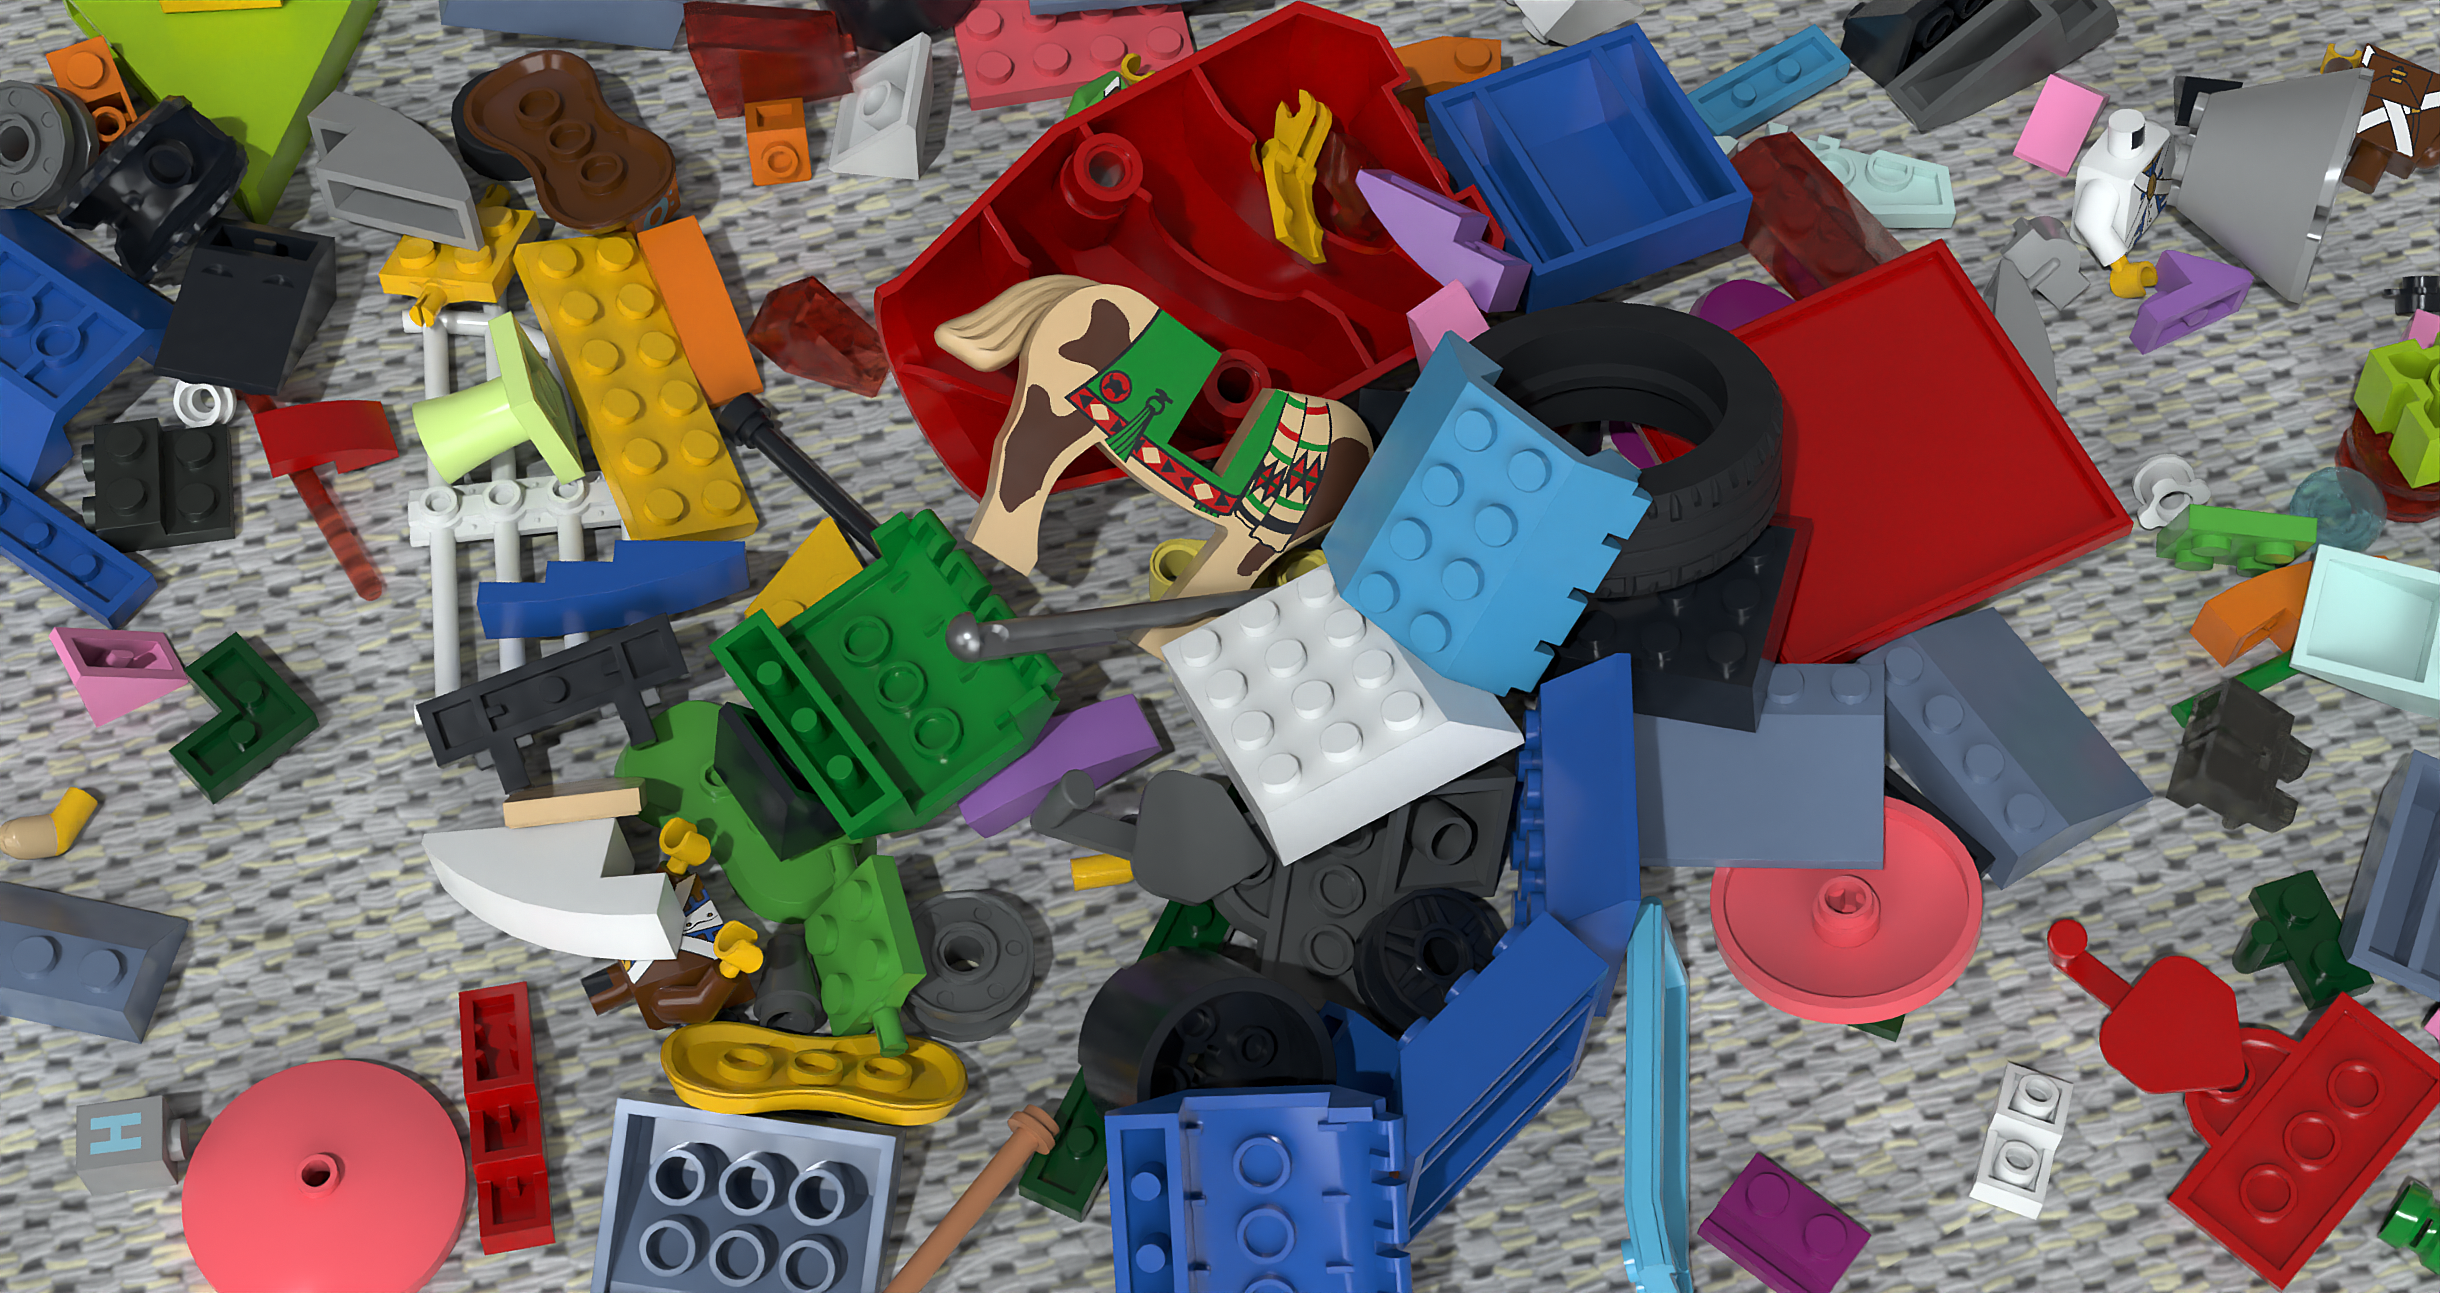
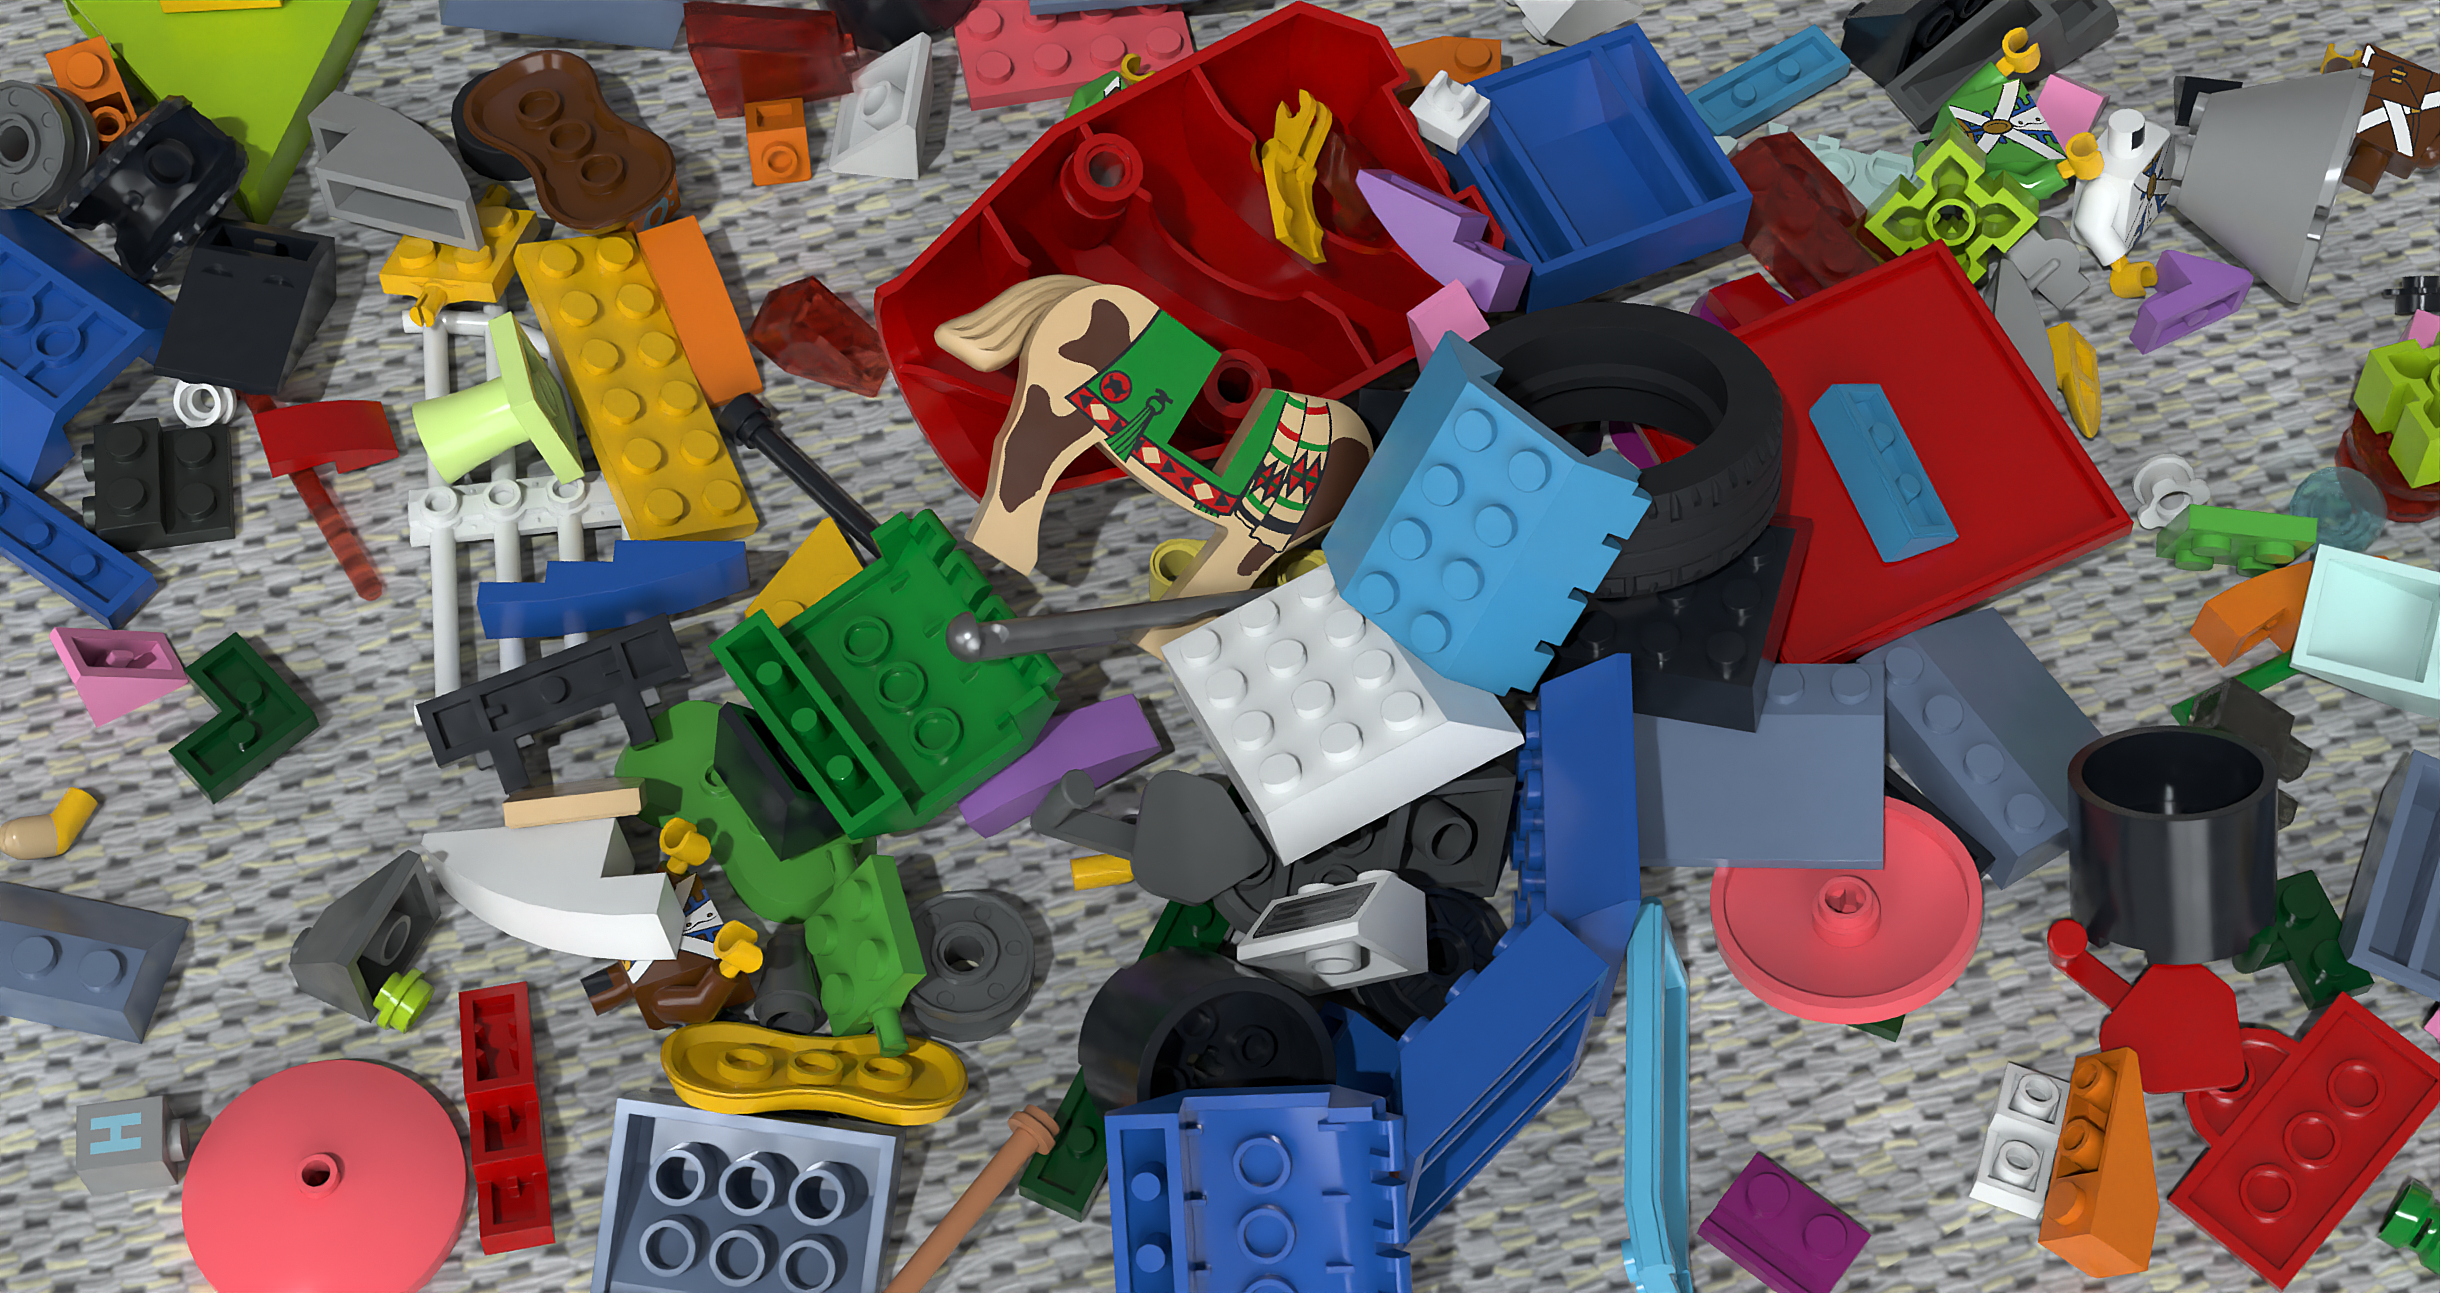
none -> dark grey slope [288,850,441,1023]
none -> lime plate [373,967,435,1034]
none -> white slope [1237,870,1428,996]
none -> white tile [1409,70,1491,155]
none -> red tile [1706,272,1788,331]
none -> dark azure slope [1809,384,1959,563]
none -> lime brick [1864,122,2039,284]
none -> torso [1912,27,2104,201]
none -> orange slope [2038,1047,2160,1279]
none -> yellow plate [2046,321,2102,438]
none -> black brick [2067,725,2278,965]

